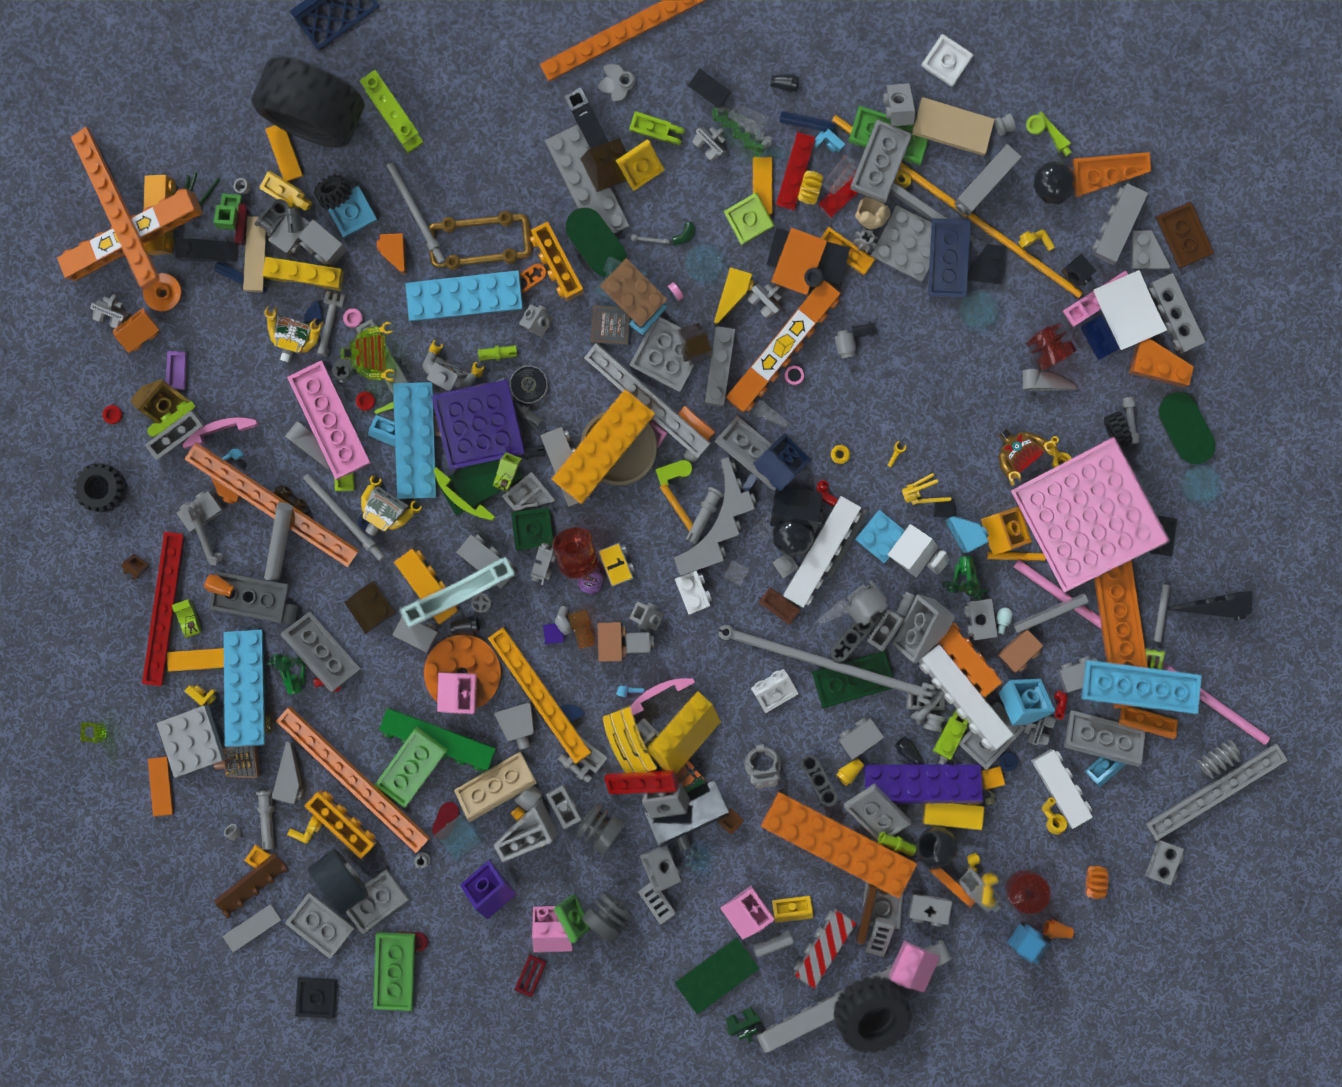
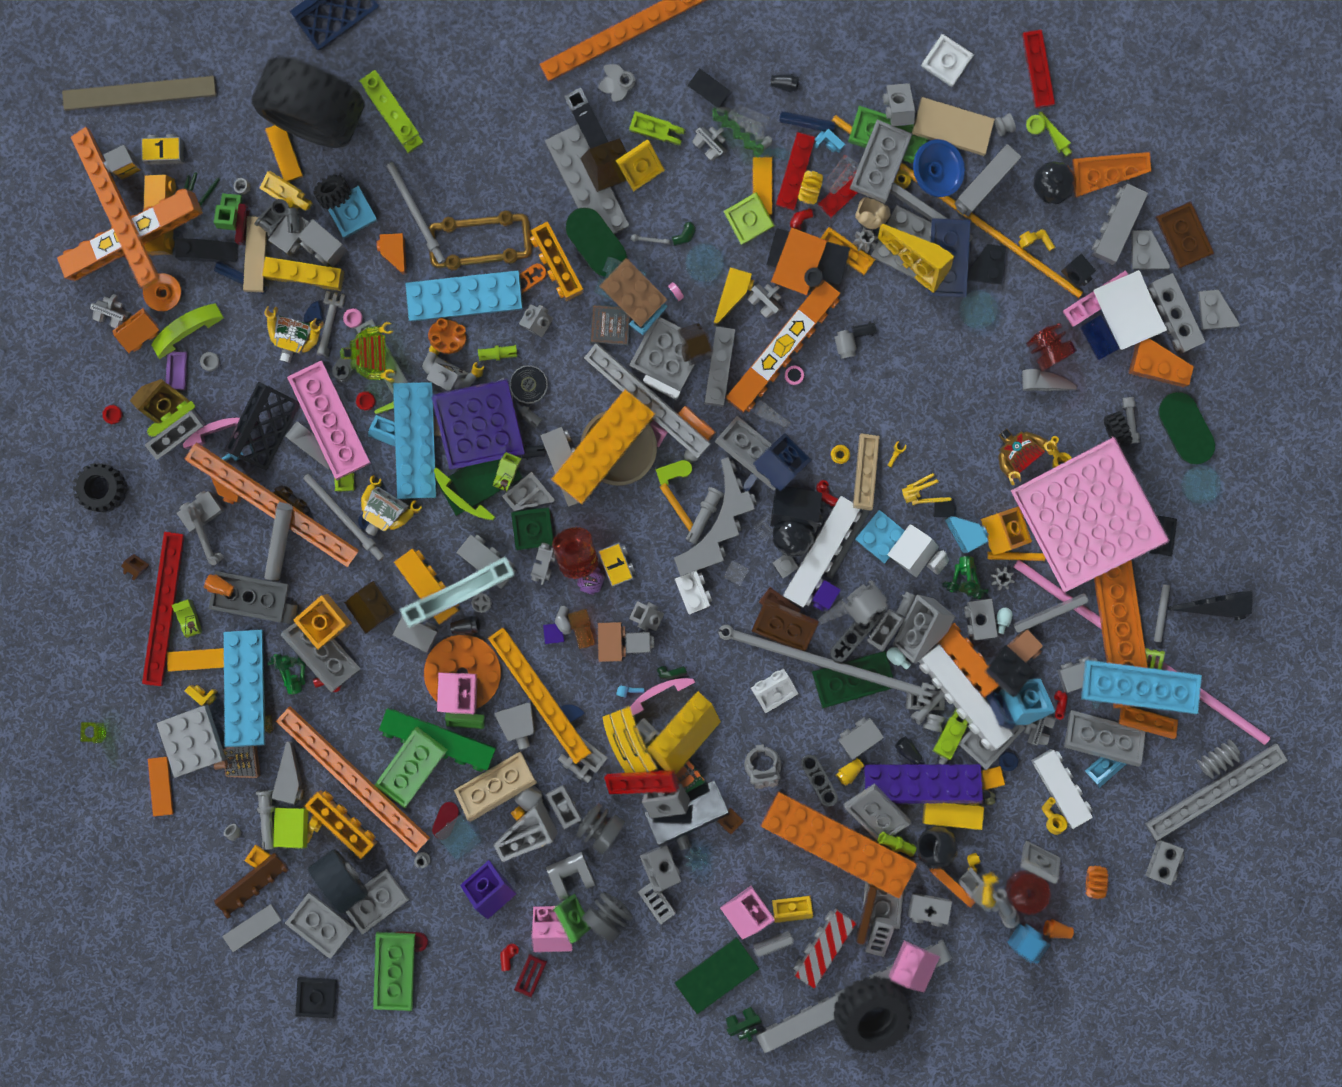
none -> dark tan tile [62,76,217,111]
none -> light grey brick [104,145,142,180]
none -> brick [141,134,184,165]
none -> lime slope [151,303,224,359]
none -> light grey tile [200,352,220,372]
none -> black fence [224,381,300,471]
none -> lime tile [273,808,308,848]
none -> light orange slope [293,594,352,650]
none -> orange dish [428,318,466,354]
none -> bright green tile [445,712,485,729]
none -> red arm [500,944,519,971]
none -> light grey connector [546,852,596,901]
none -> white tile [643,375,680,400]
none -> dark green arm [657,666,687,679]
none -> reddish brown tile [752,599,819,651]
none -> red arm [790,208,813,231]
none -> dark purple brick [811,580,840,612]
none -> tan tile [853,433,880,511]
none -> yellow wedge [878,224,954,293]
none -> light aqua cylinder [887,647,911,670]
none -> blue dish [913,139,965,197]
none -> black plate [984,645,1035,698]
none -> dark blue tile [986,691,1016,730]
none -> light grey gear [990,567,1014,590]
none -> light grey pin [994,889,1020,929]
none -> light grey tile [1020,841,1061,884]
none -> red plate [1022,29,1055,109]
none -> light grey wing [1198,290,1239,330]

